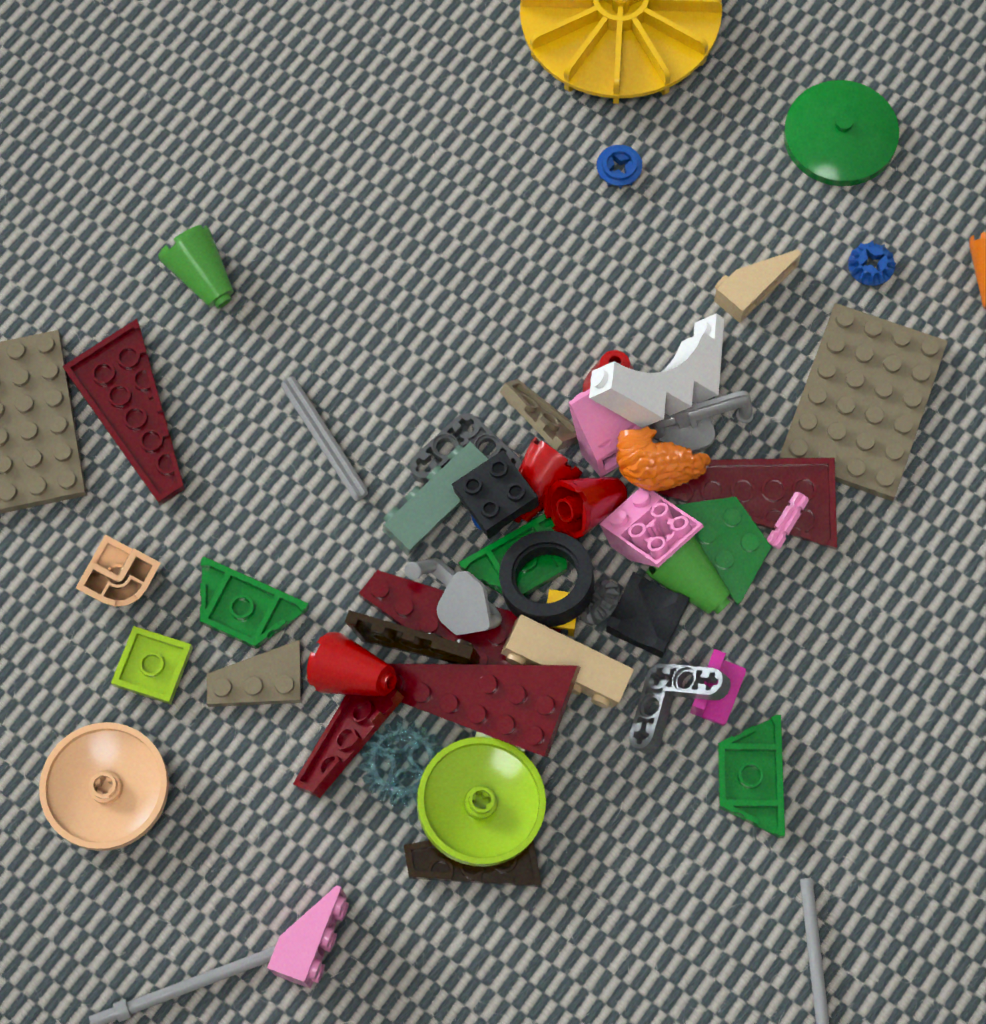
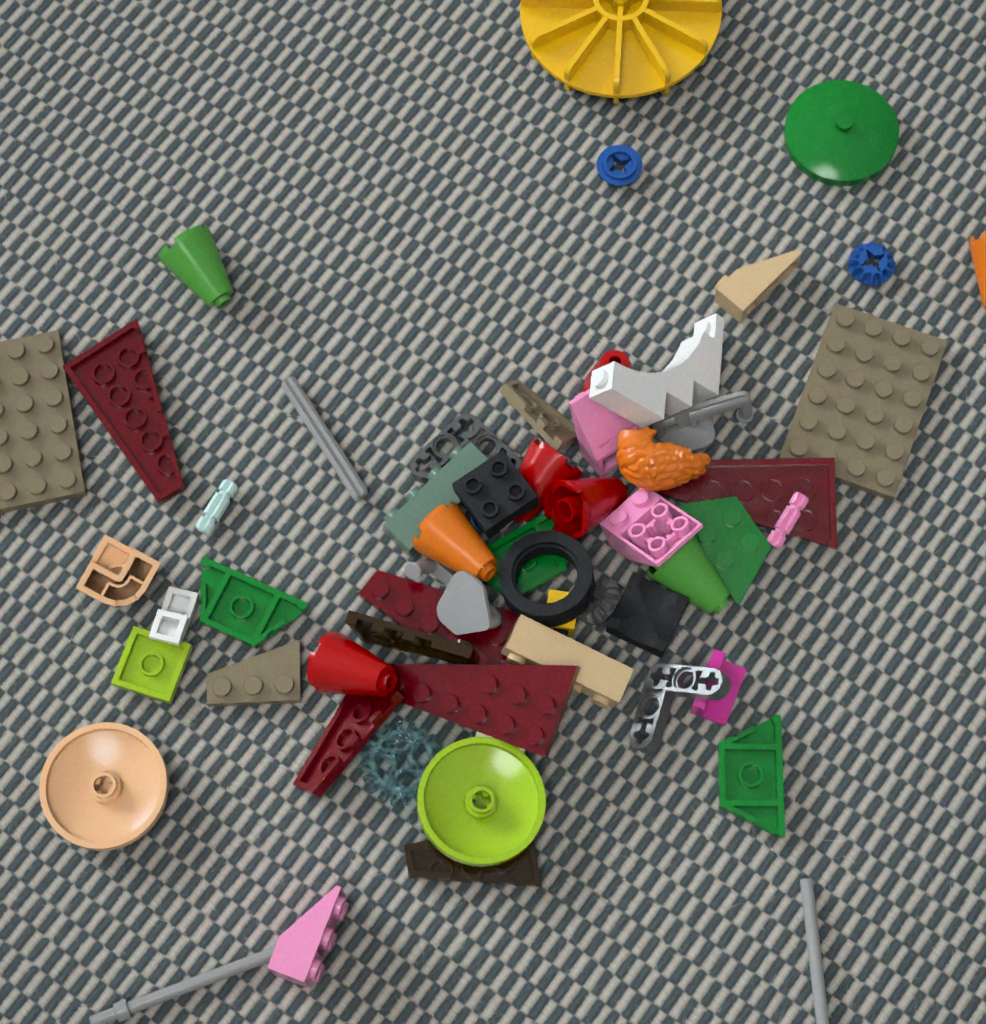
none -> white slope [149,586,200,646]
none -> light aqua axle [196,479,238,535]
none -> orange cone [412,501,497,582]

